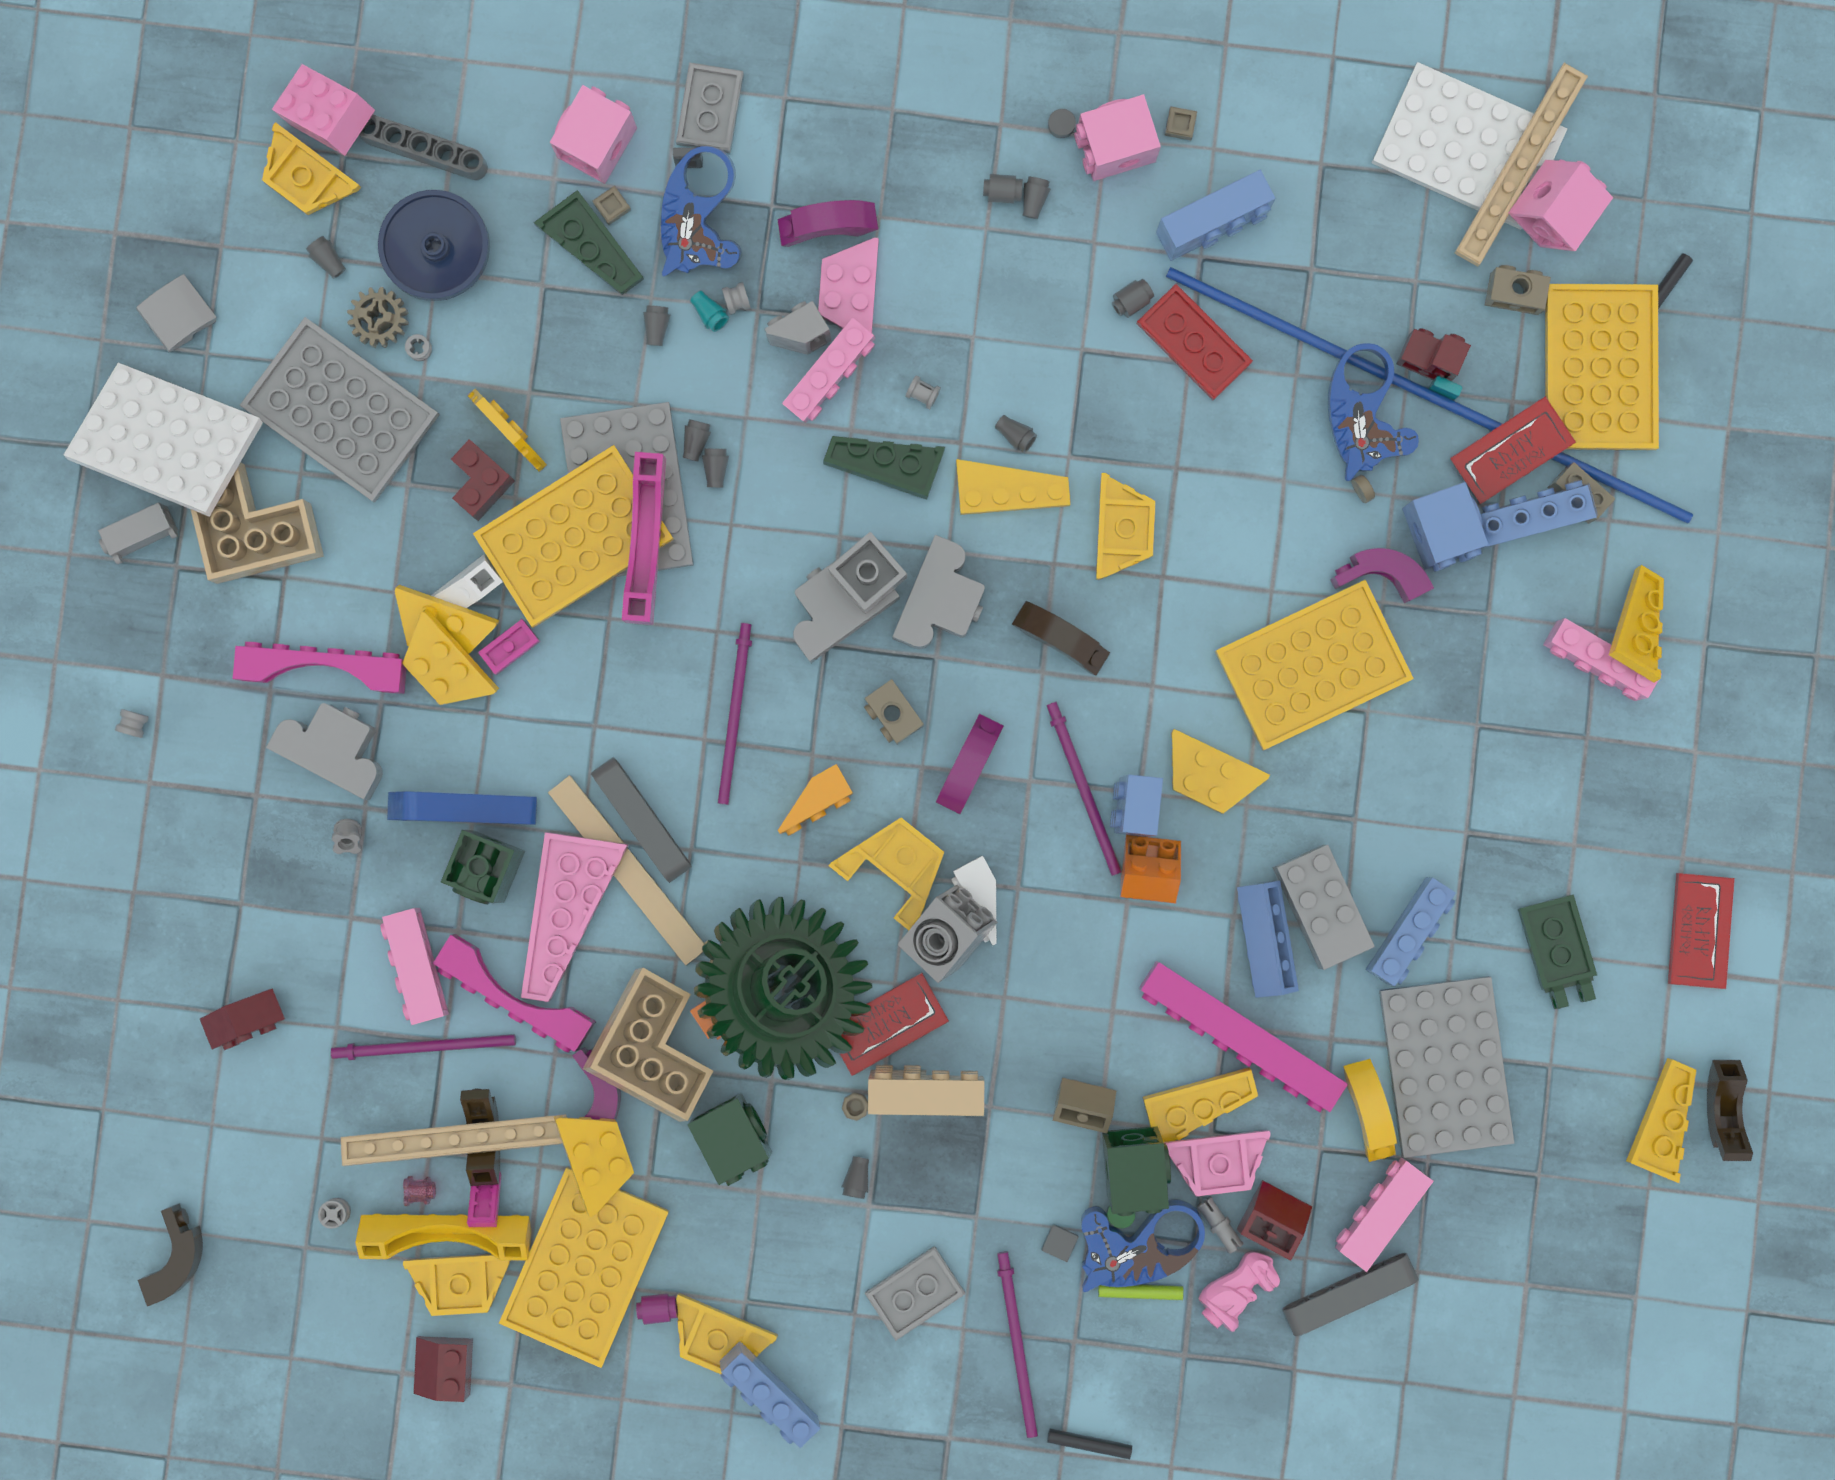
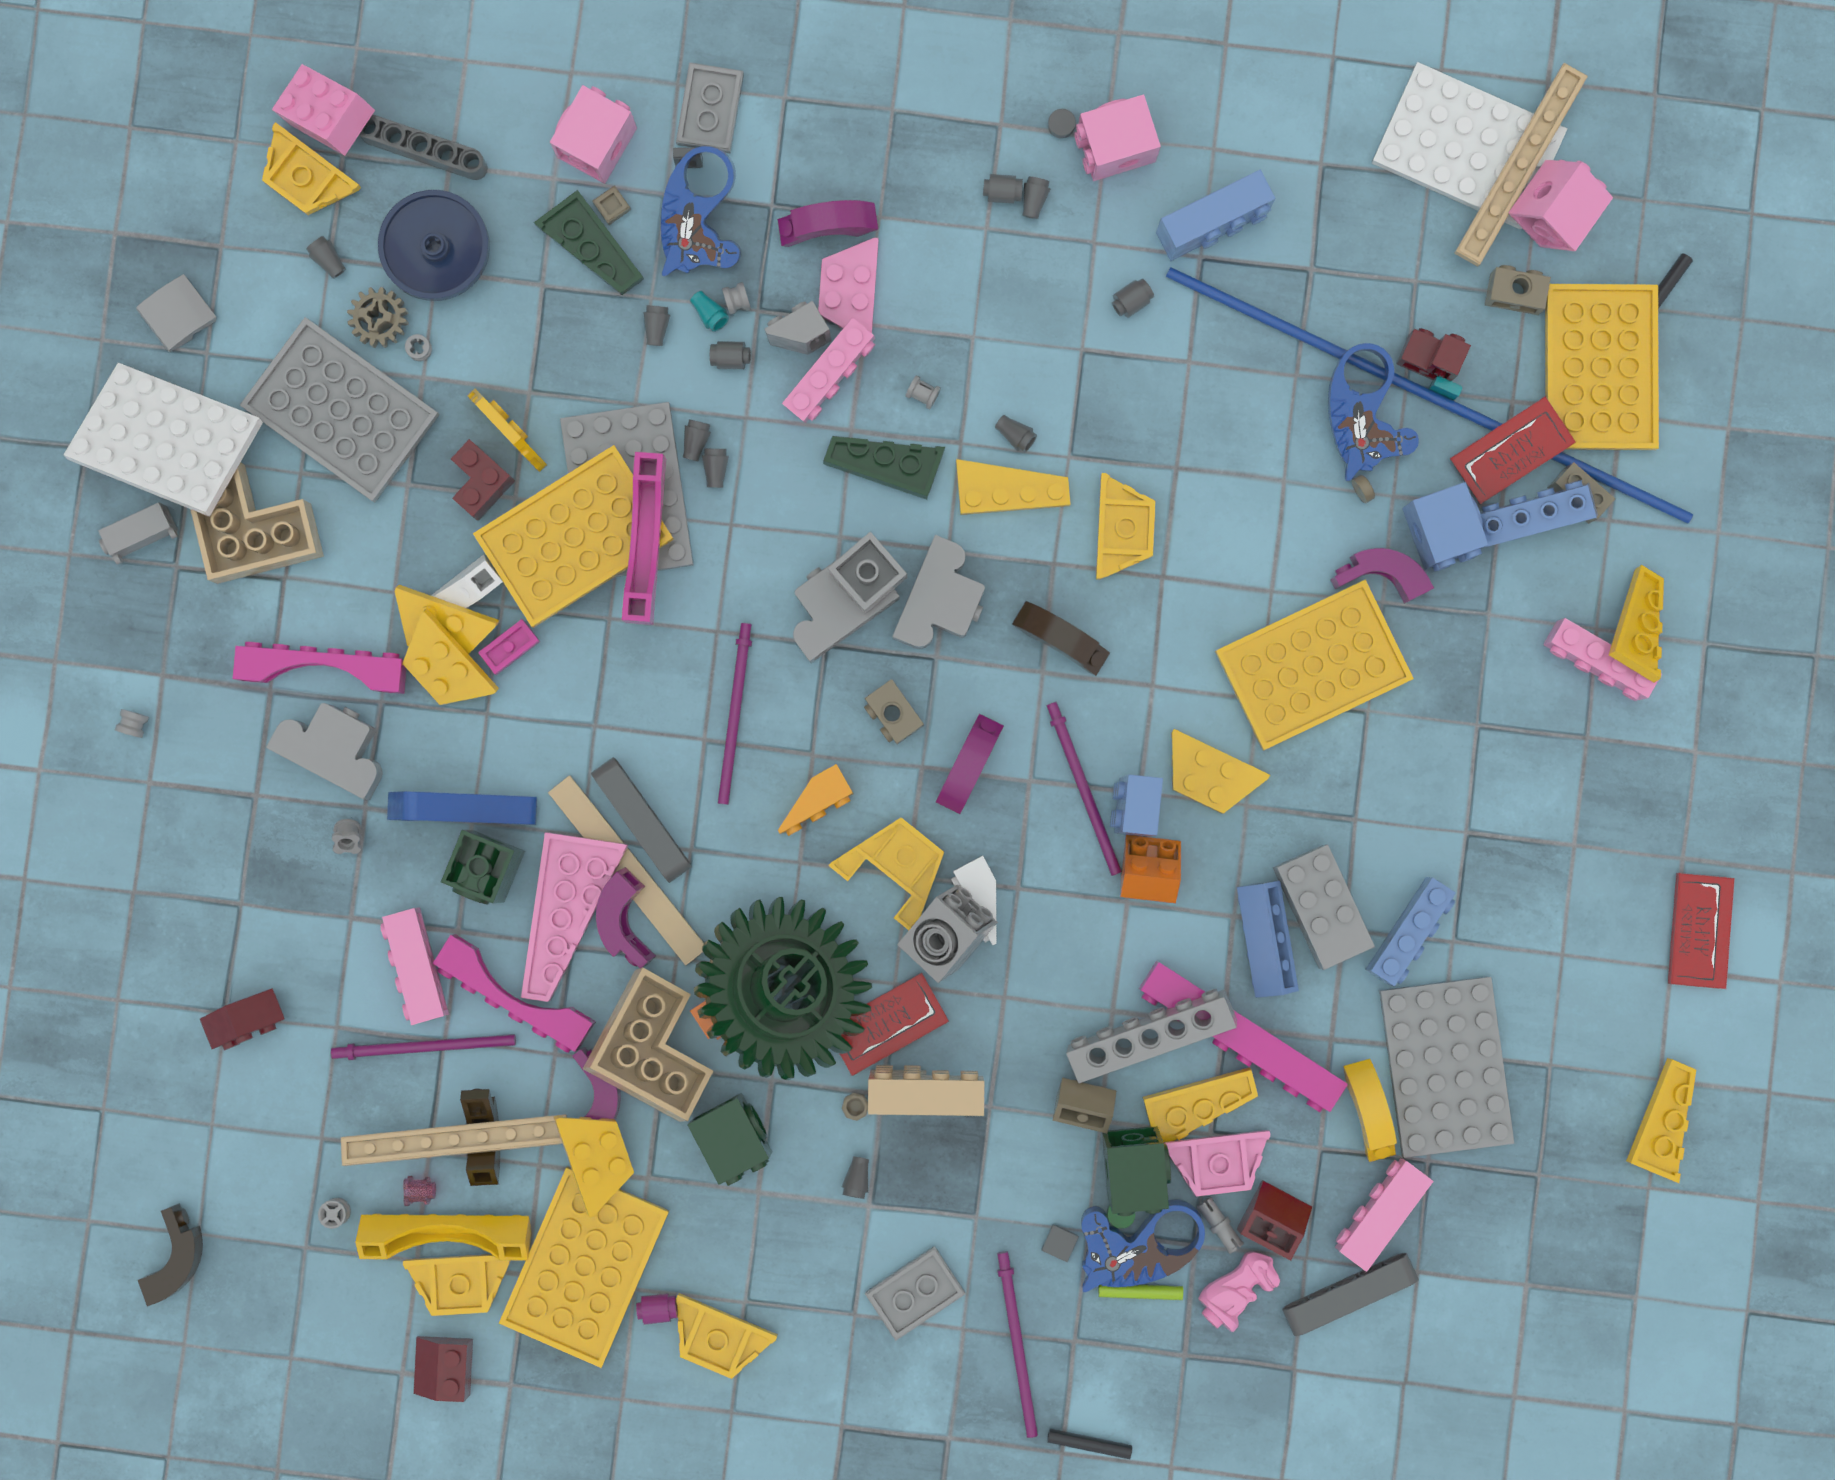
dark pink plate [467,1172,502,1227] -> none
medium blue brick [720,1341,821,1448] -> none
red tile [1136,284,1253,401] -> none
dark tan tile [1165,106,1197,140] -> none
dark green tile [1518,894,1597,1009] -> none
dark brown arch [1707,1060,1753,1161] -> none
none -> magenta arch [596,867,656,968]
none -> dark grey brick [710,341,751,369]
none -> light grey brick [1066,989,1237,1083]

